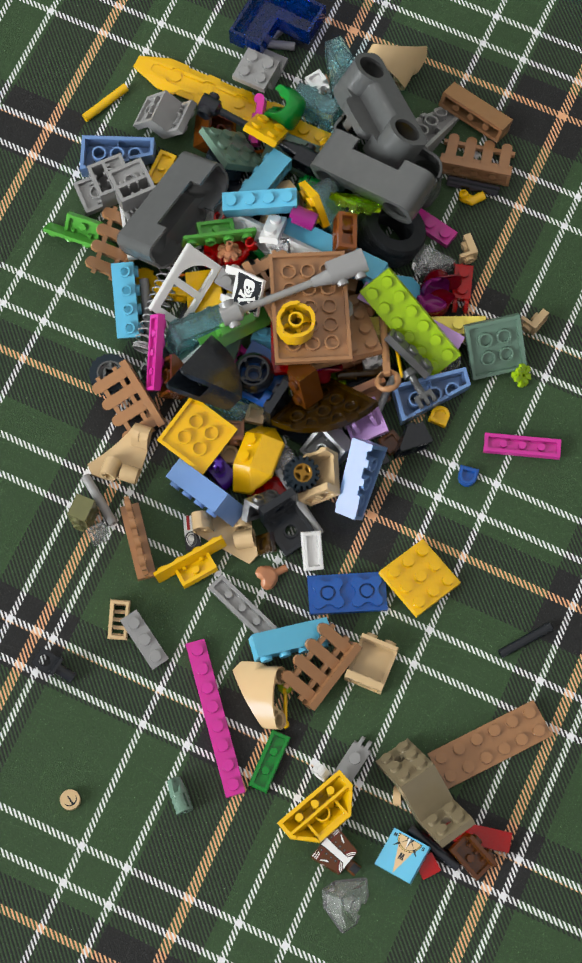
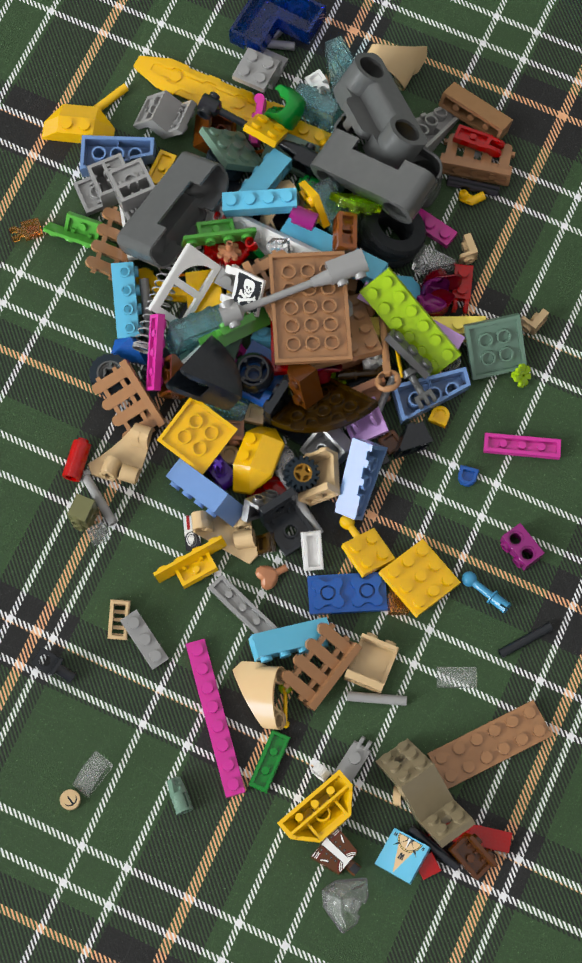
medium nougat fence [120,496,156,581] -> none
white plate [259,215,287,245] -> none
yellow brick [276,301,316,345] -> none
none -> clear orange plate [9,217,44,242]
none -> yellow wedge [42,104,115,143]
none -> red brick [62,437,91,482]
none -> clear slope [73,751,114,798]
none -> blue slope [111,337,148,365]
none -> yellow plate [339,515,395,578]
none -> light grey piece [347,691,407,706]
none -> clear orange plate [387,586,409,615]
none -> clear plate [436,667,477,688]
none -> red hinge [452,124,506,158]
none -> dark azure pin [461,571,511,614]
none -> magenta brick [500,523,545,571]

